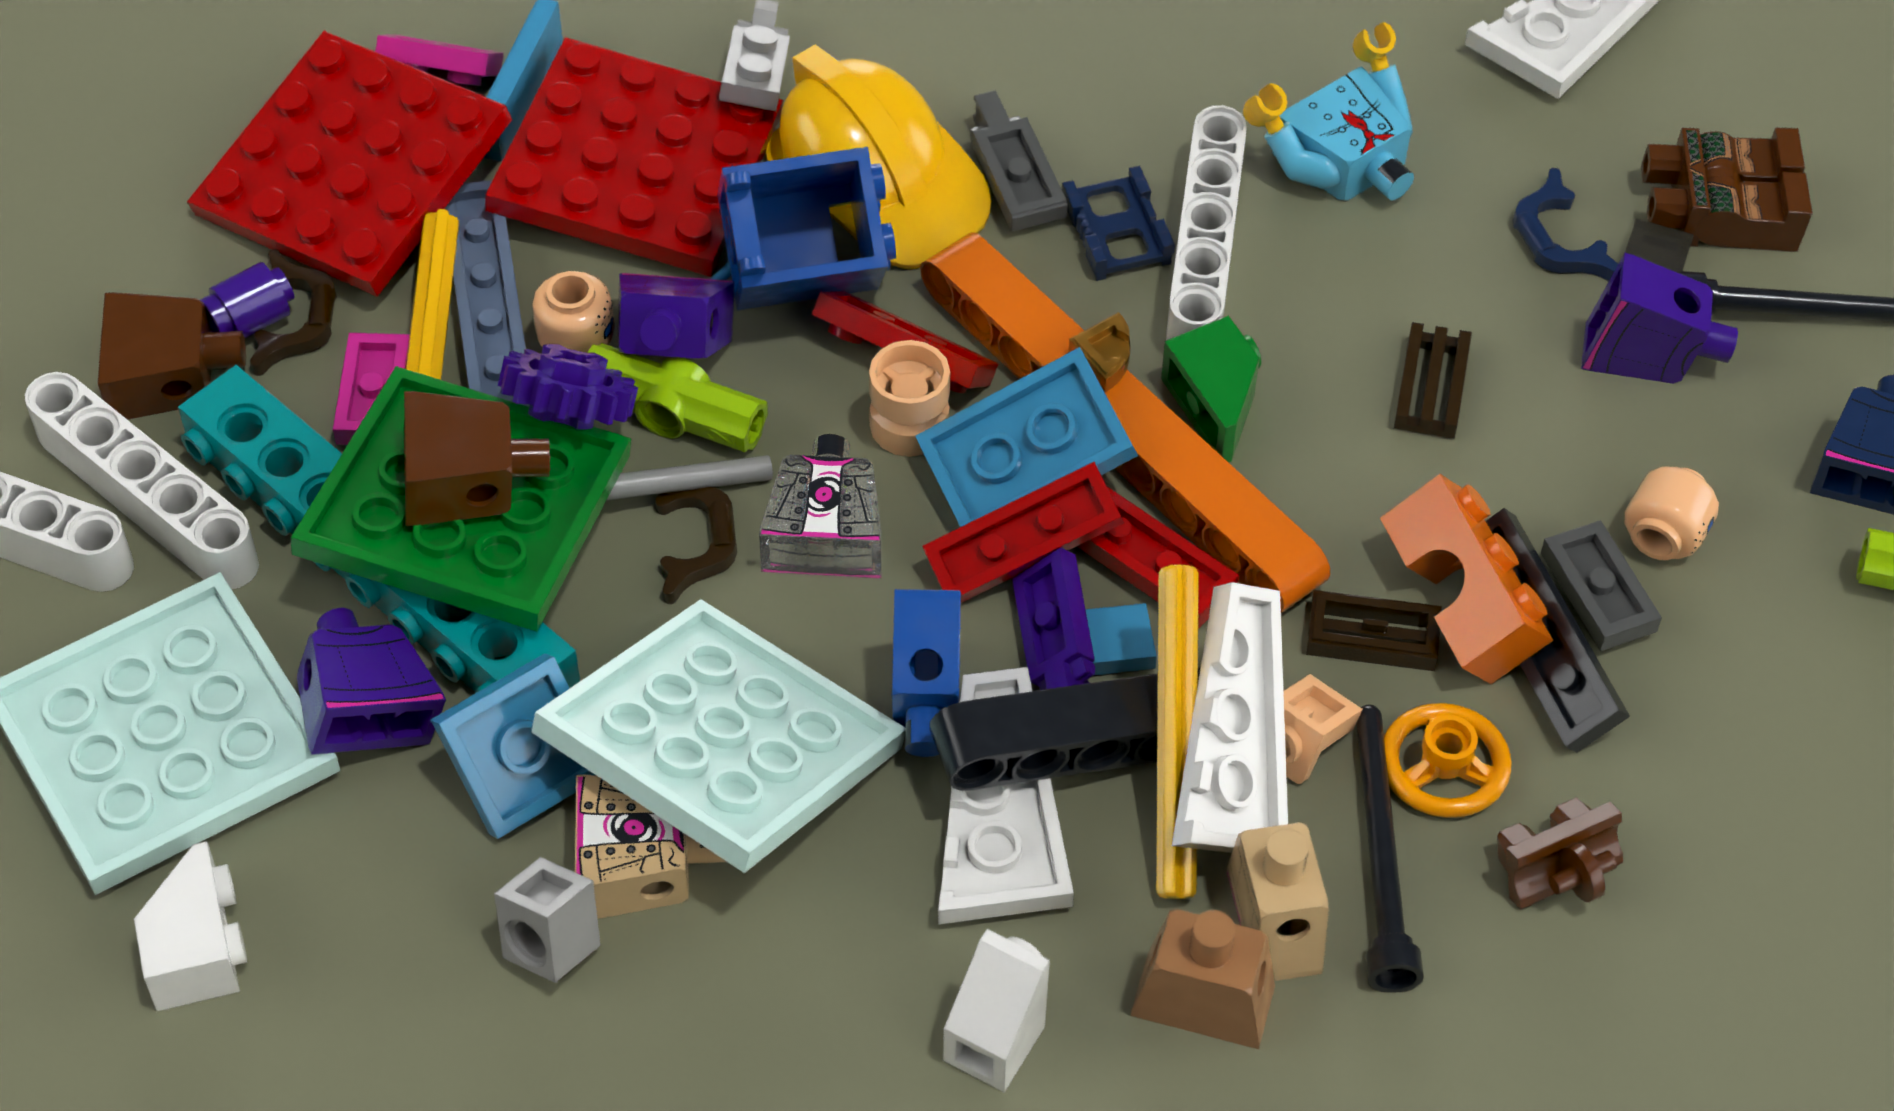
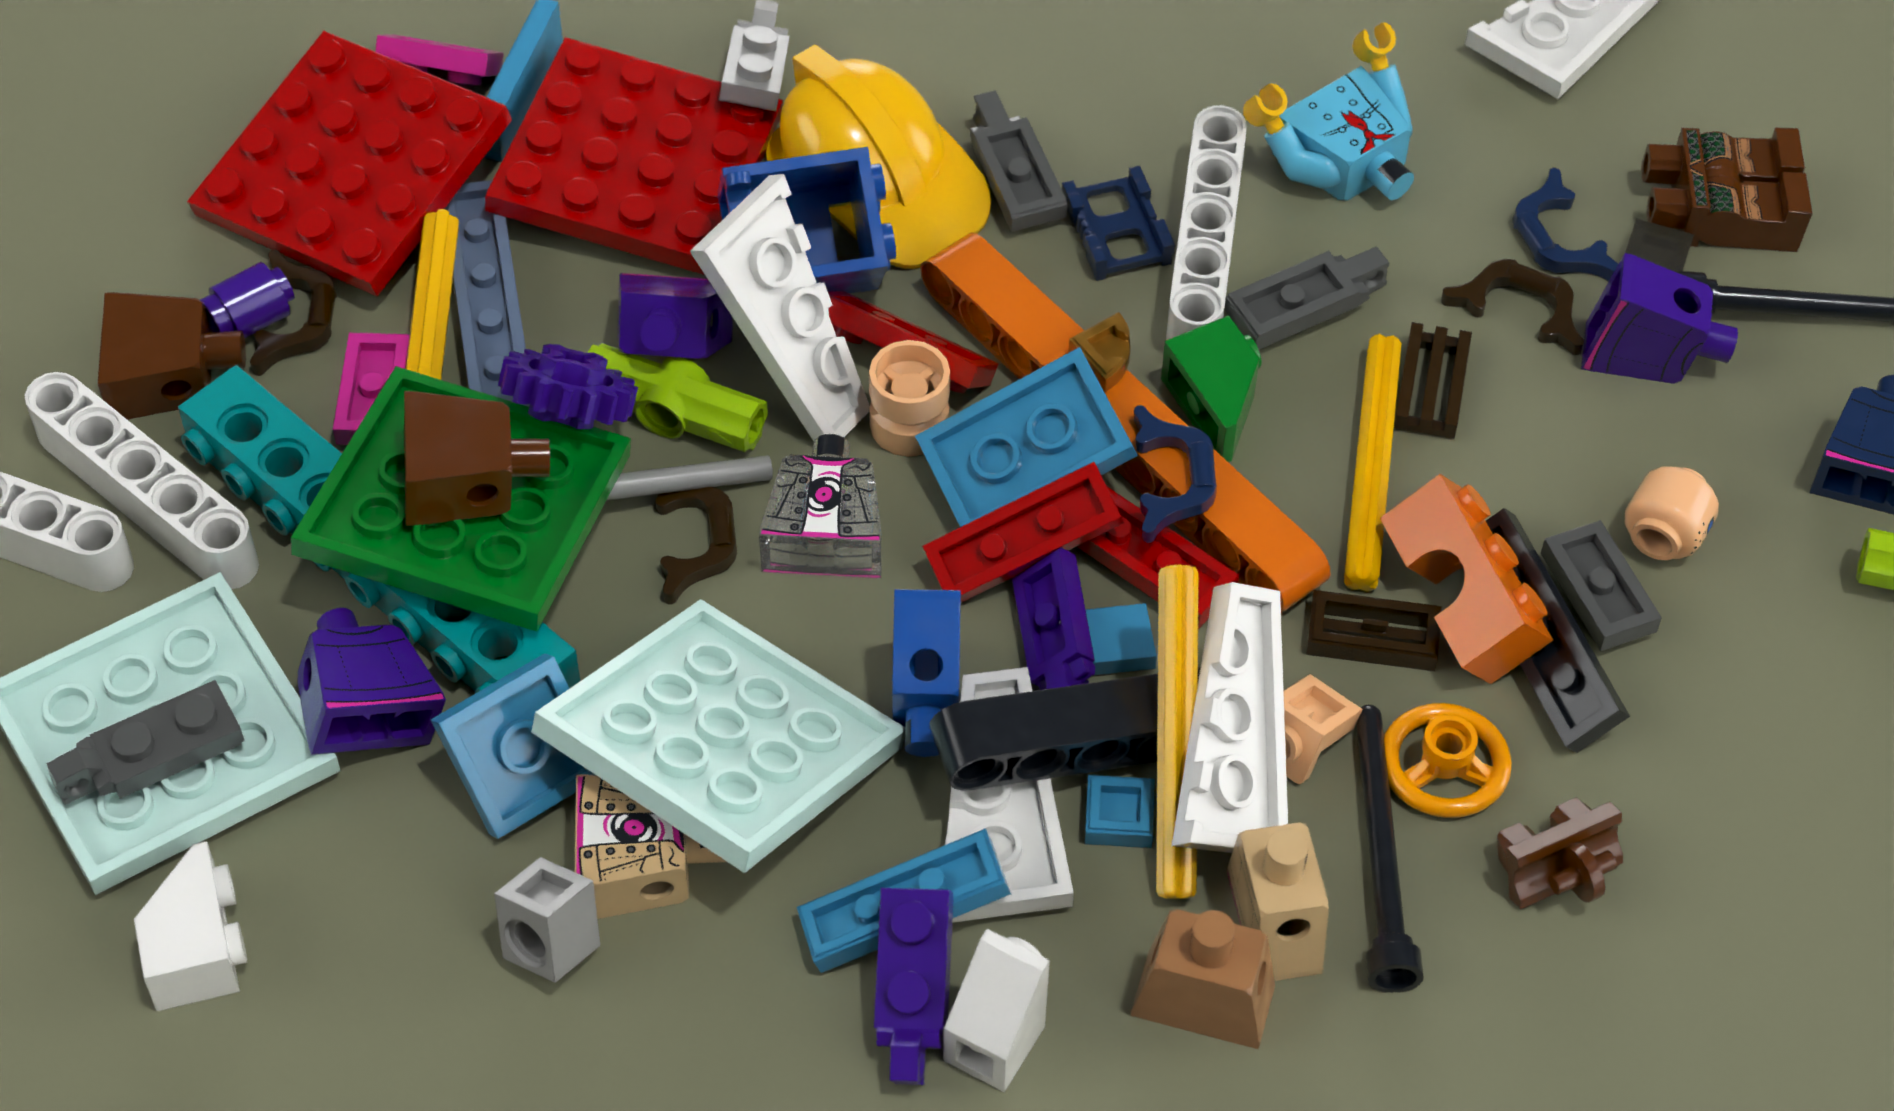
light nougat head [532,271,615,353] -> none
none -> dark grey hinge [46,680,245,805]
none -> white wing [690,174,870,446]
none -> dark azure tile [797,828,1011,973]
none -> dark purple hinge [874,888,954,1085]
none -> dark azure tile [1085,775,1155,848]
none -> dark blue helmet [1134,405,1217,543]
none -> dark grey hinge [1224,246,1389,349]
none -> yellow axle [1344,333,1402,592]
none -> dark brown helmet [1441,259,1584,355]

